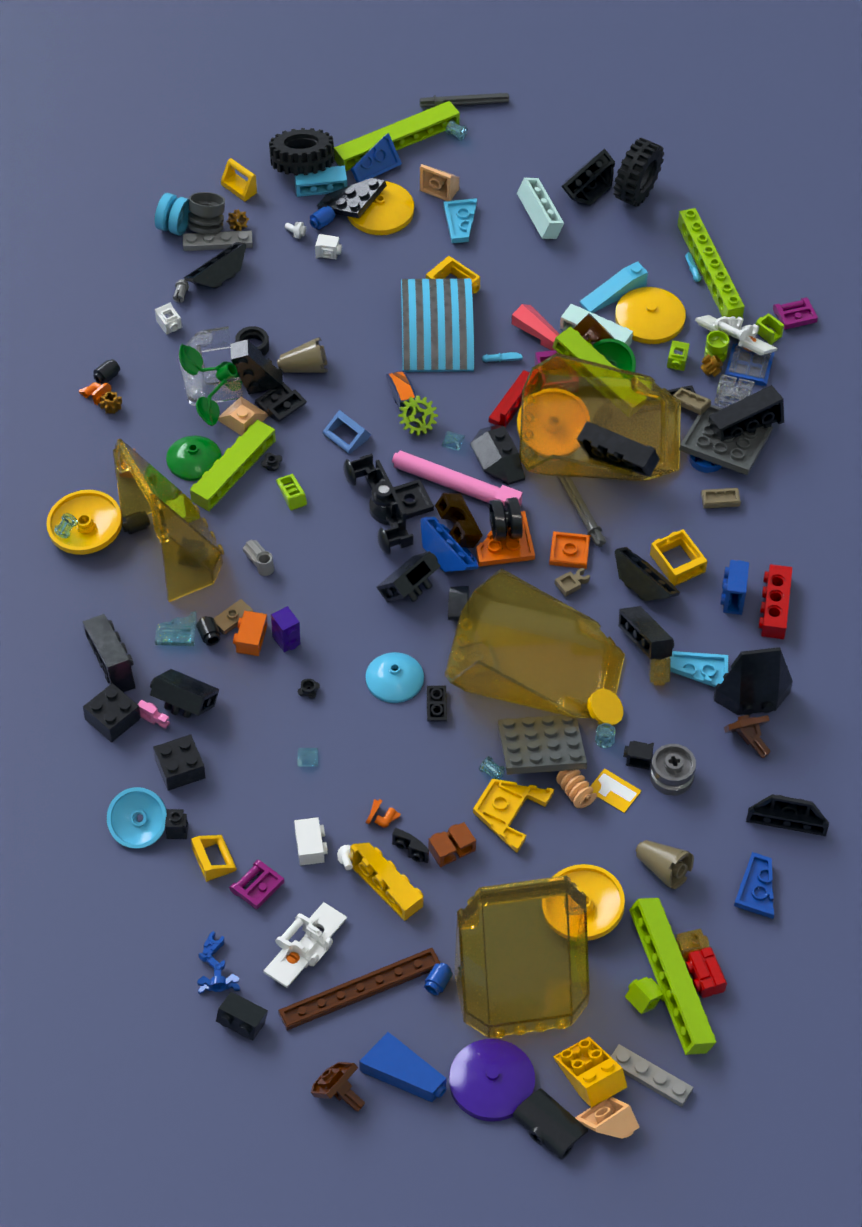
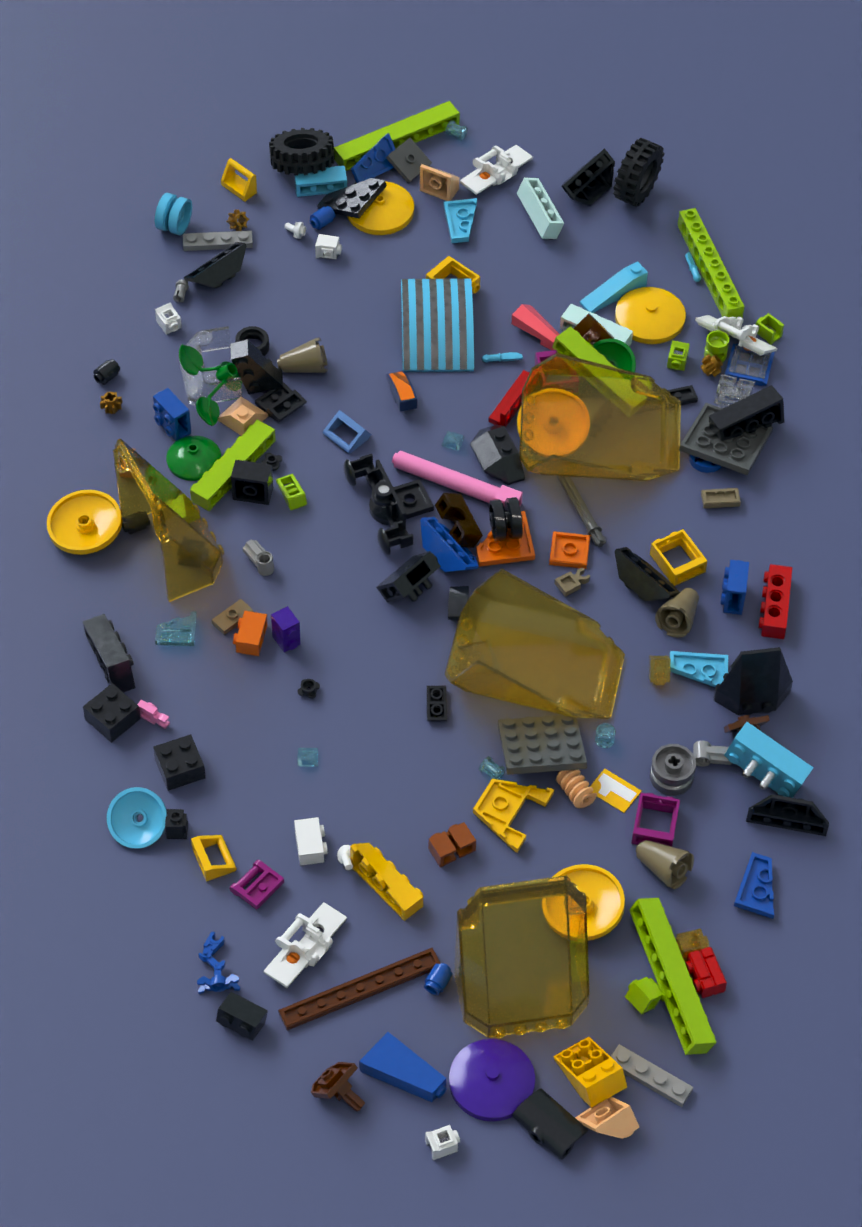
clear light blue bush [54,513,78,538] -> none
orange piece [79,382,112,405] -> none
black piece [150,669,219,718] -> none
dark grey wheel [188,192,225,234] -> none
black brick [196,616,221,646] -> none
medium azure dish [366,652,424,703] -> none
orange piece [366,799,401,828] -> none
black slope [392,828,429,863] -> none
lime gear [398,396,438,435] -> none
dark grey axle [419,93,509,108] -> none
black wedge [577,421,660,477] -> none
yellow tile [587,688,623,727] -> none
black brick [618,606,674,660] -> none
black window [623,741,654,770] -> none
dark tan plate [671,387,711,415] -> none
magenta plate [773,297,818,330] -> none
none -> blue brick [153,388,191,441]
none -> black brick [231,460,273,505]
none -> dark grey plate [386,138,432,183]
none -> white window [425,1125,460,1160]
none -> white piece [460,145,533,195]
none -> magenta window [631,792,680,847]
none -> dark tan cone [655,588,699,638]
none -> light grey piece [693,741,732,767]
none -> medium azure piece [724,722,814,798]

